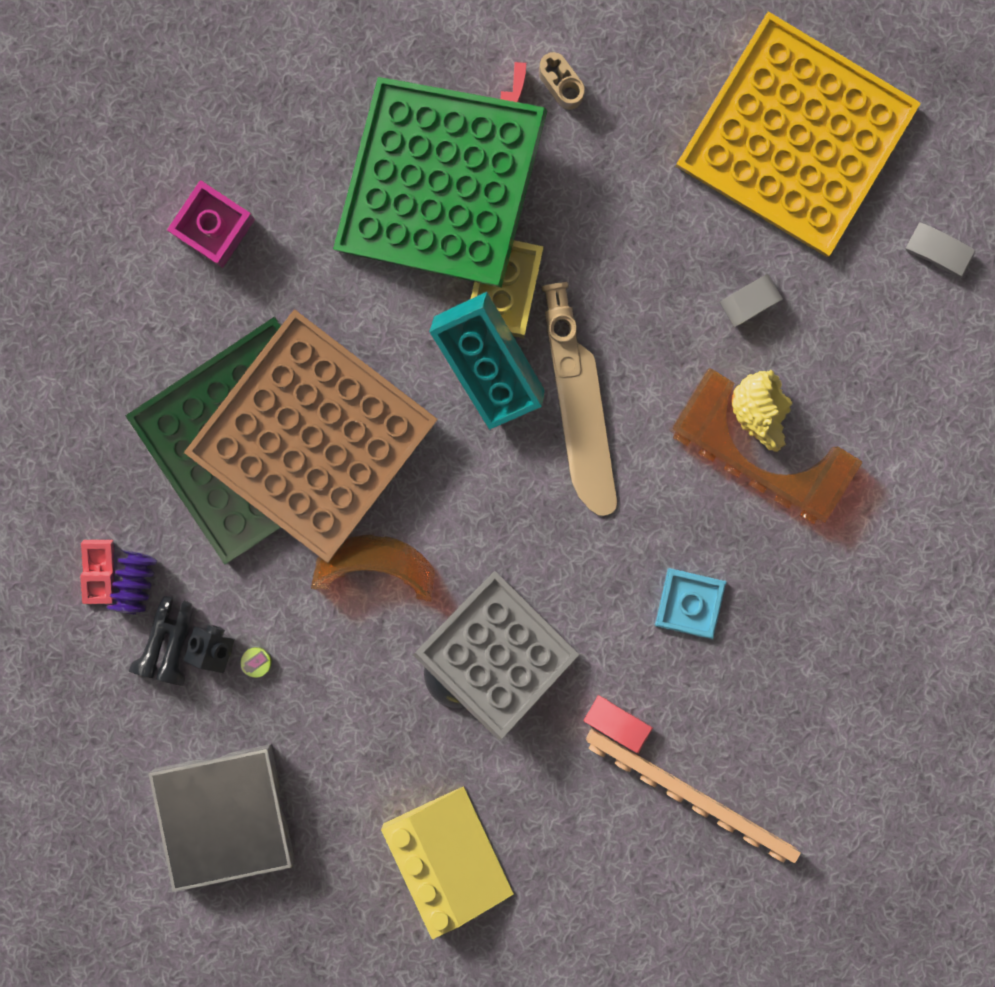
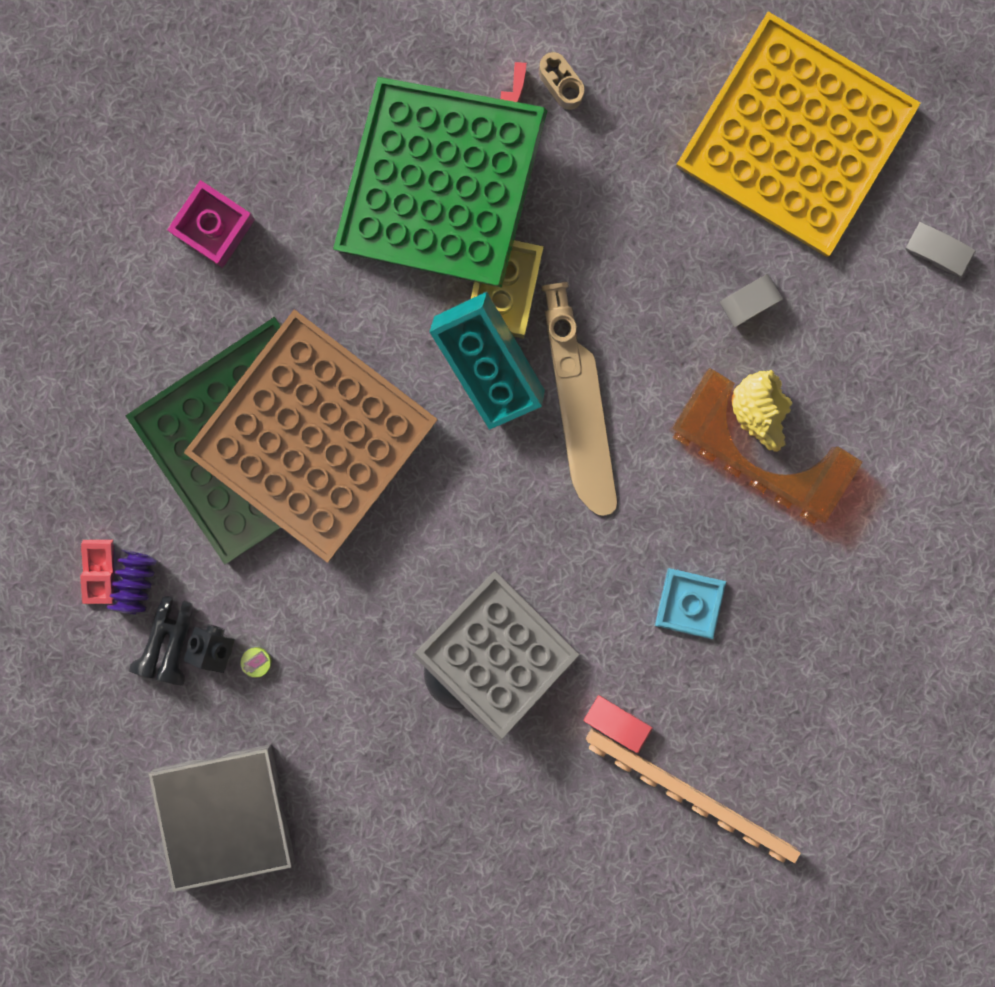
clear orange windscreen [311,535,435,602] -> none
light yellow slope [381,786,514,939] -> none

